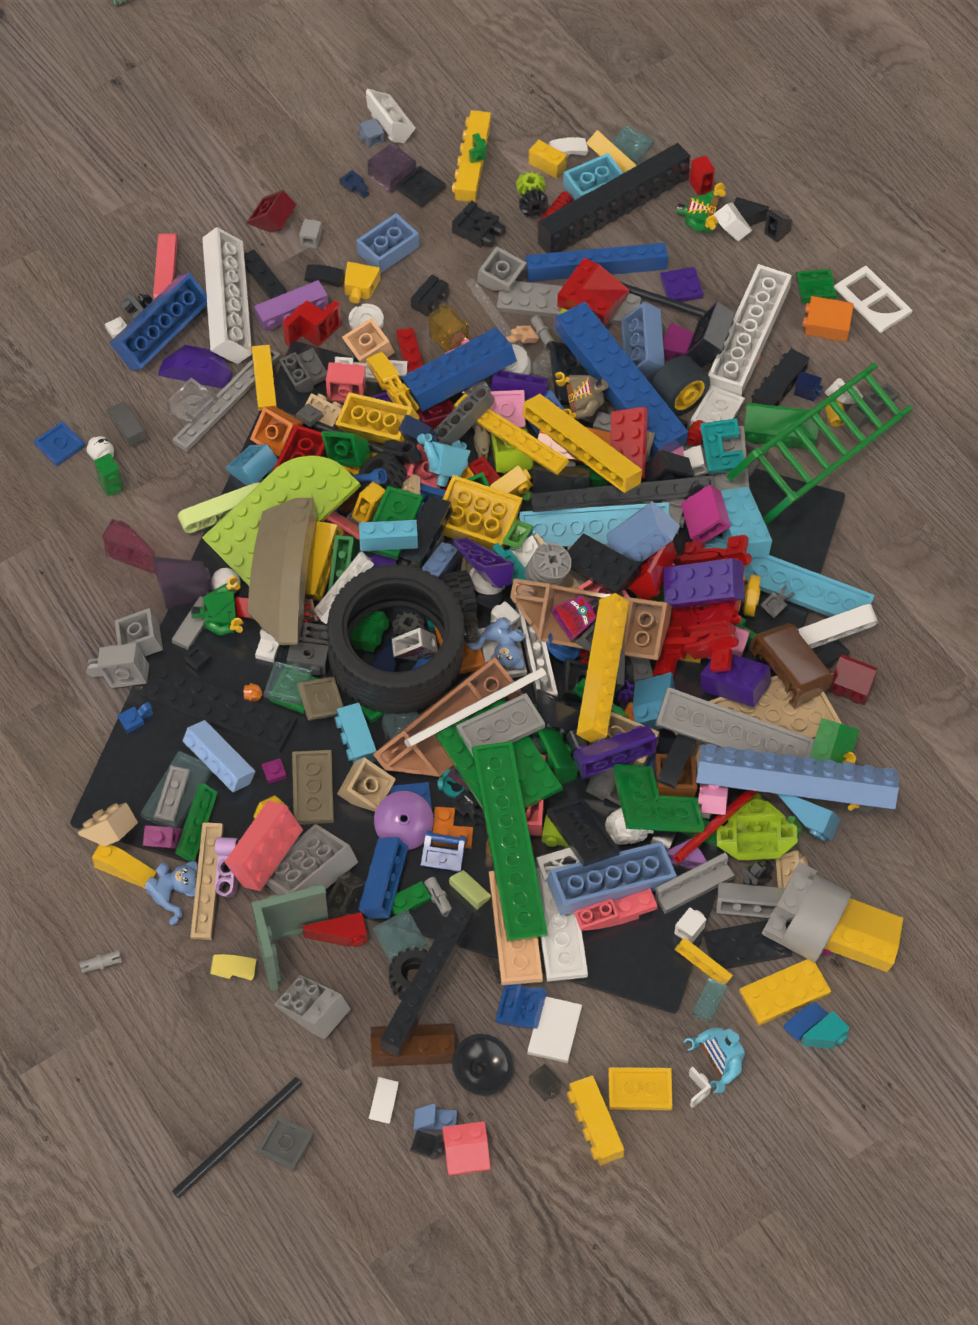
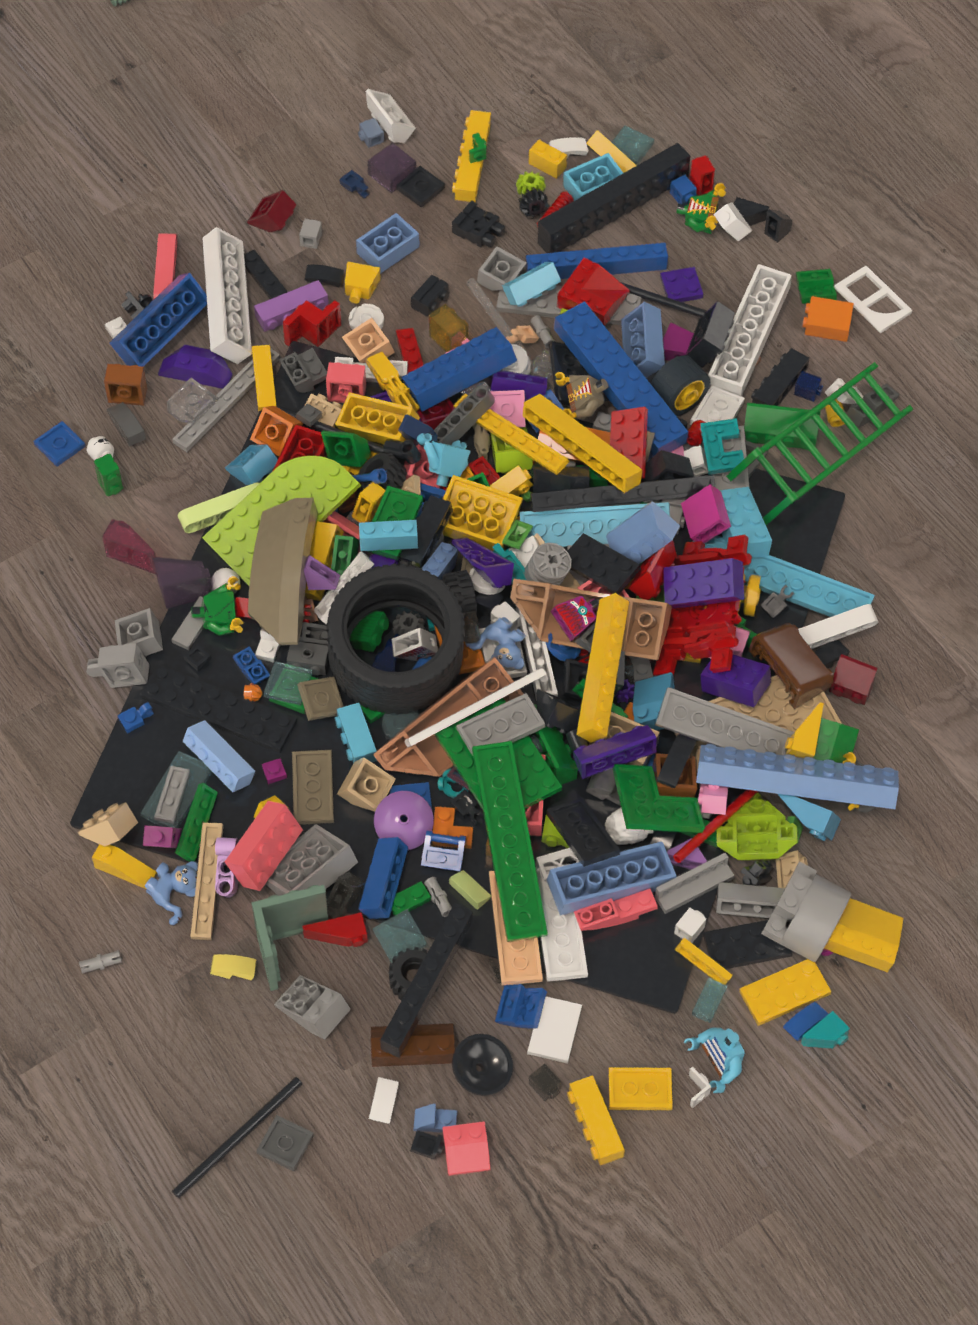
none -> dark orange brick [104,364,147,406]
none -> blue slope [233,646,270,684]
none -> medium lavender slope [304,555,340,590]
none -> medium azure brick [502,262,561,307]
none -> blue brick [670,175,697,205]
none -> yellow slope [785,702,824,758]

